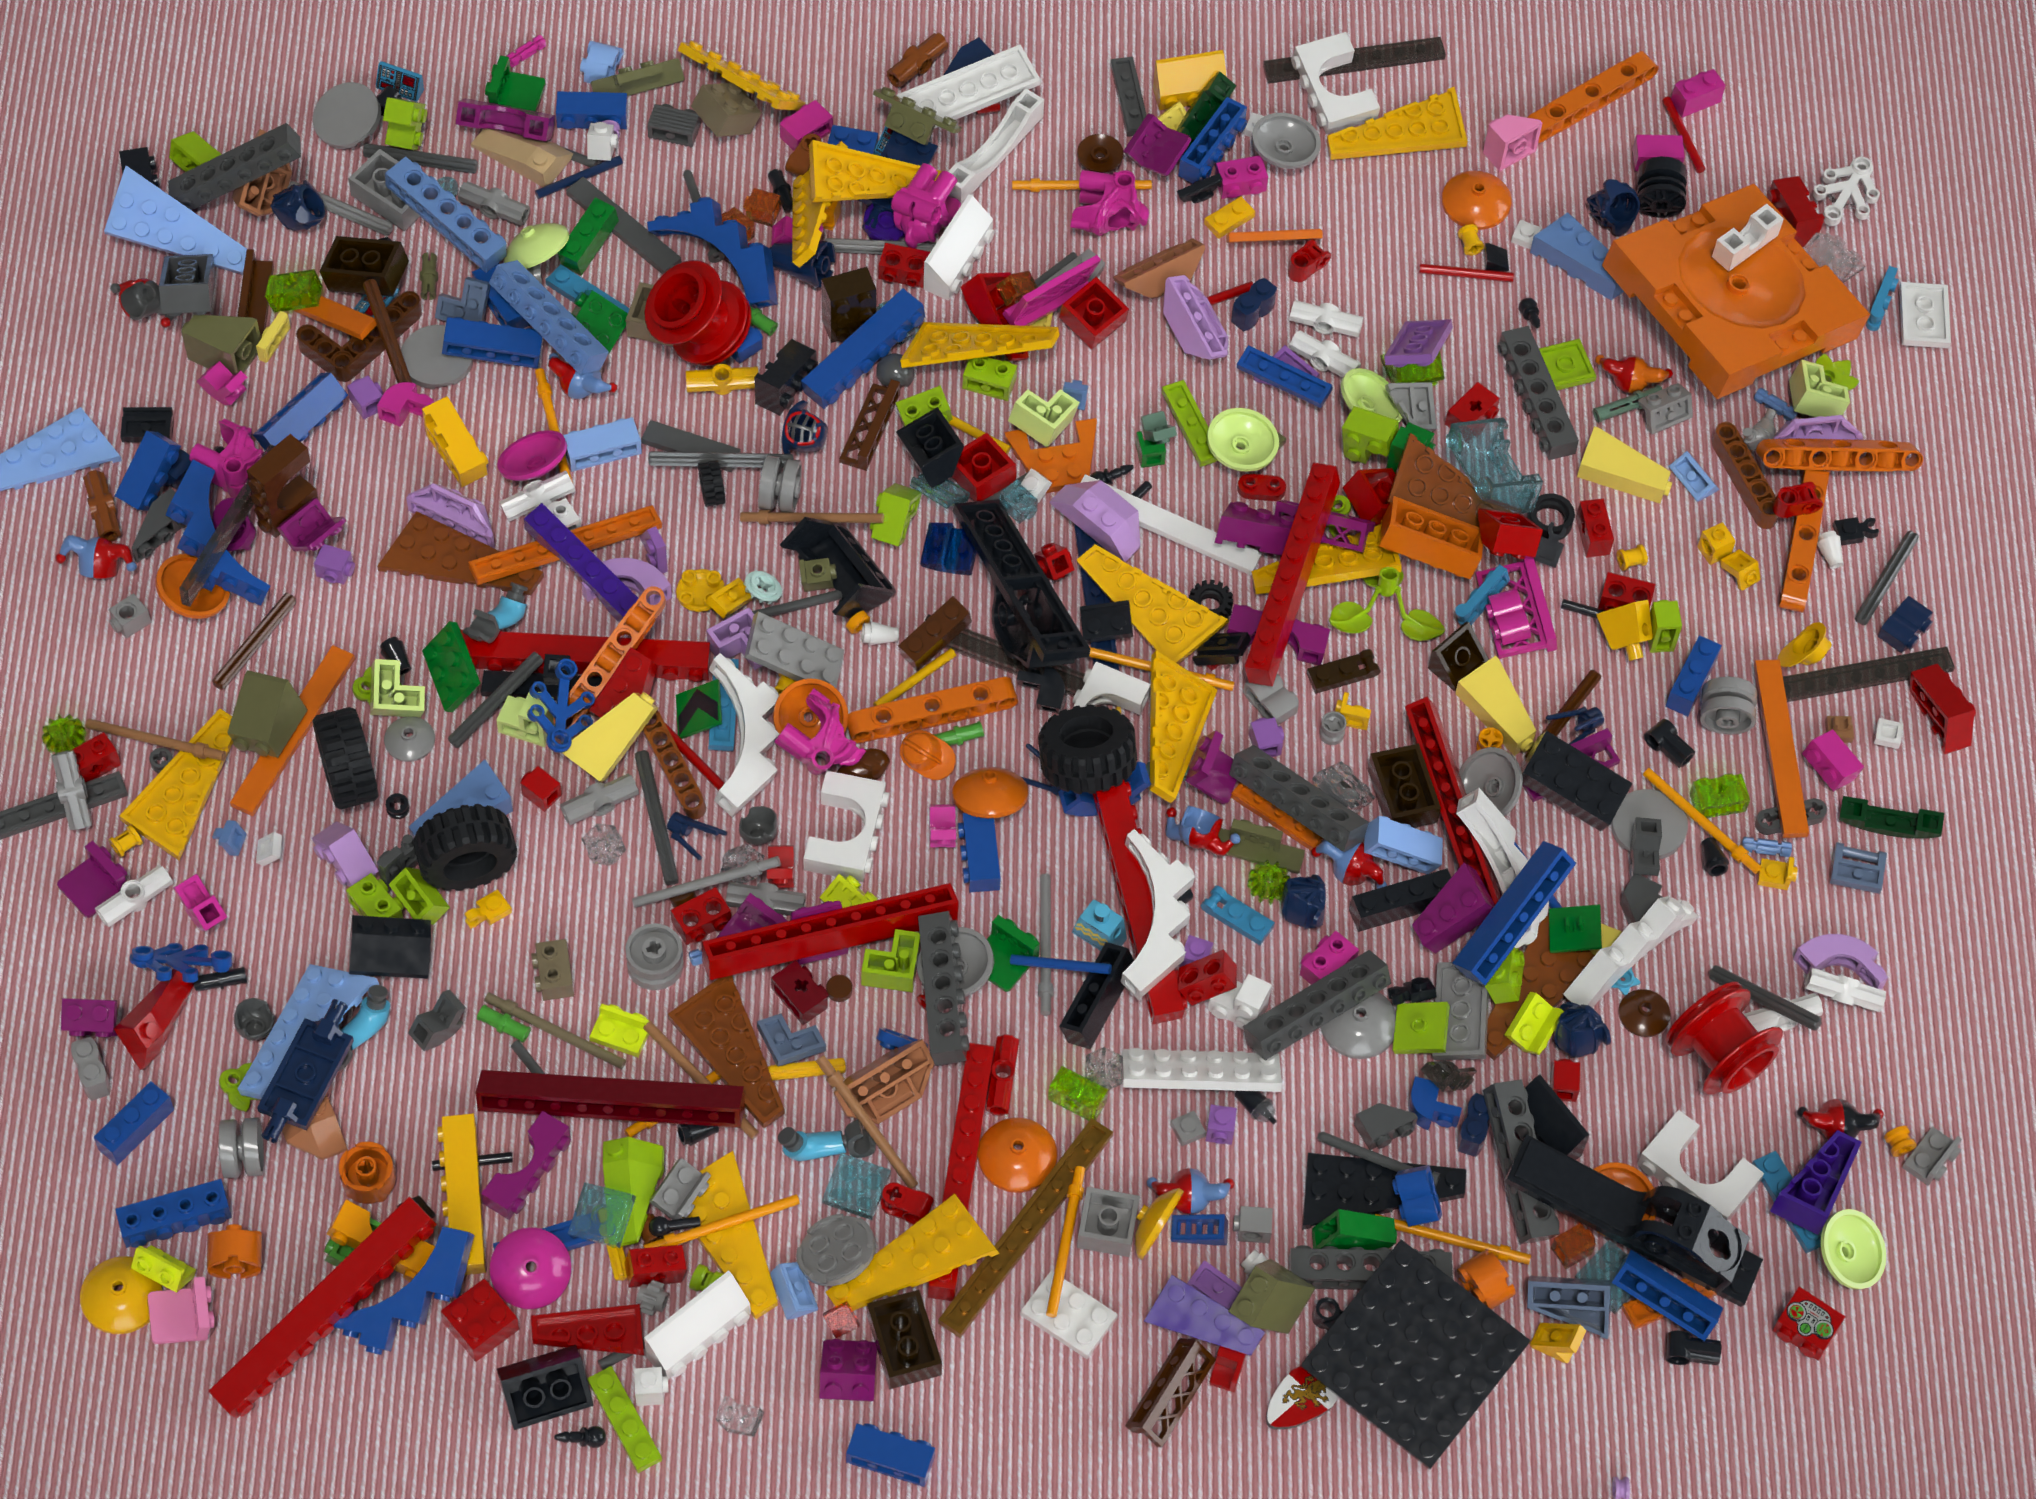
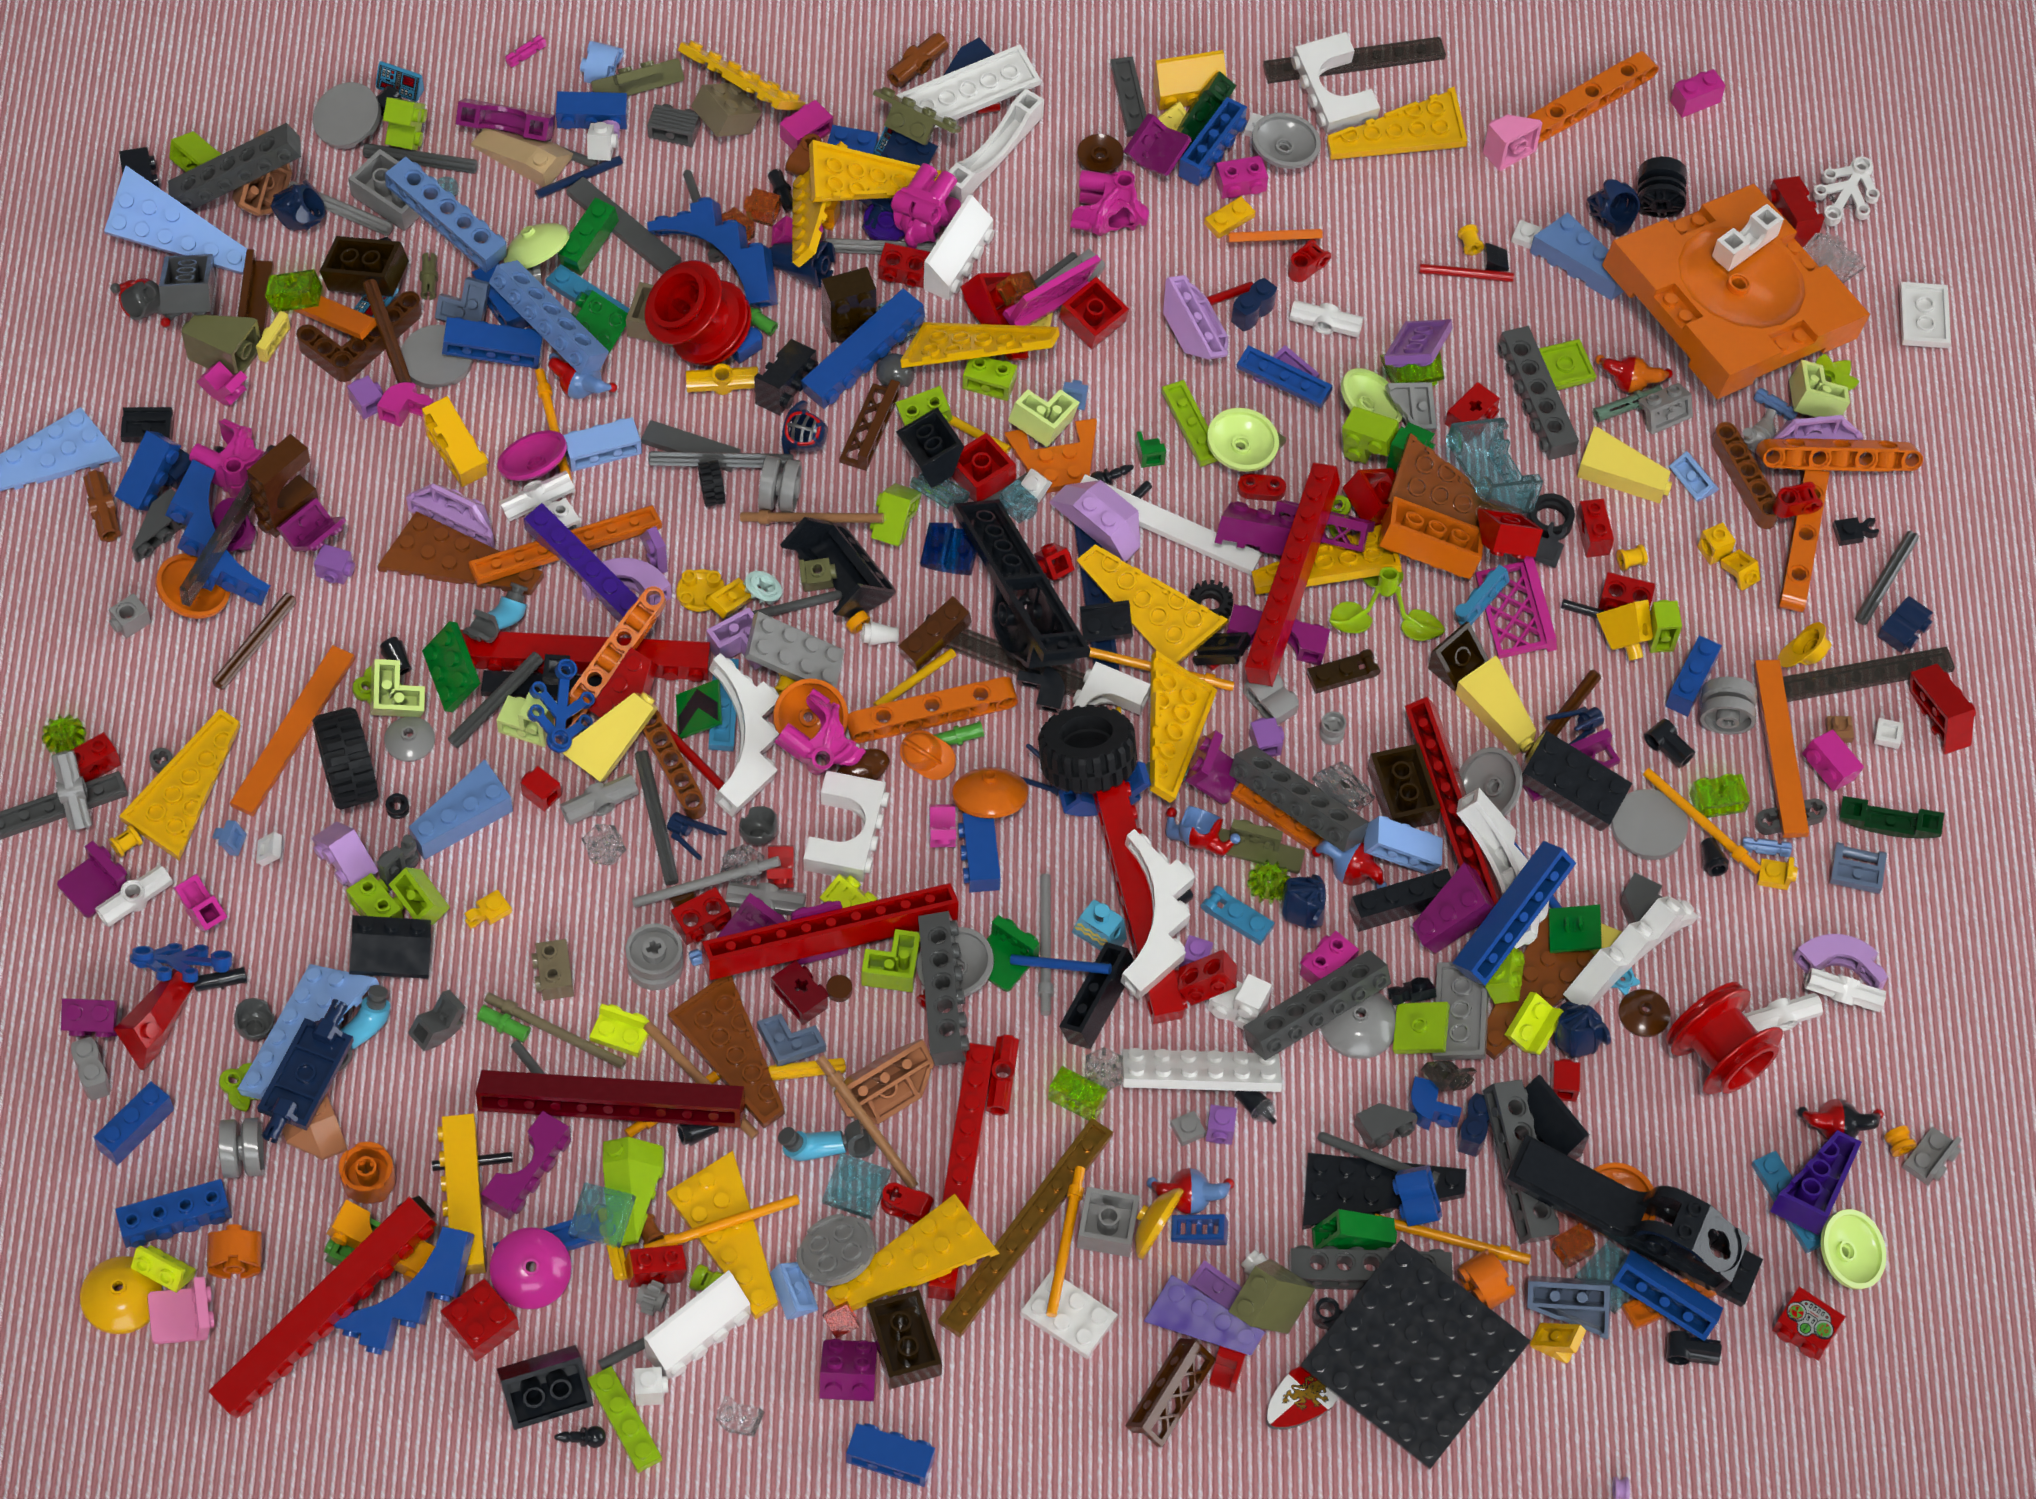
piece [55,535,137,579] -> none
medium nougat bar [85,719,226,761] -> none
olive slope [227,670,307,758] -> none
brick [253,373,348,453] -> none
black tyre [413,804,517,891] -> none
light grey piece [458,181,530,226] -> none
green bracket [485,55,546,111] -> none
red wing [531,1304,644,1355] -> none
light grey bracket [649,1158,711,1220] -> none
black bar [649,1216,700,1238] -> none
blue plate [876,1028,928,1050] -> none
orange dish [978,1118,1057,1193] -> none
light orange bar [1012,178,1152,192] -> none
nougat wedge [1113,238,1205,298] -> none
sand green bracket [1141,411,1177,444] -> none
black plate [1177,173,1223,203] -> none
light grey brick [1233,1206,1273,1243] -> none
white piece [1289,330,1361,378] -> none
yellow bracket [1335,692,1371,731] -> none
orange dish [1442,171,1512,230] -> none
light orange wheel [1476,727,1503,751] -> none
dark pink brick [1485,588,1531,645] -> none
black bar [1519,298,1540,328] -> none
dark grey brick [1630,817,1662,876] -> none
dark pink brick [1633,135,1685,171] -> none
white arch [1637,1110,1764,1221] -> none
red bar [1662,96,1706,173] -> none
dark grey axle [1709,965,1822,1031] -> none
white cone [1817,531,1844,569] -> none
dark azure plate [1866,266,1899,331] -> none

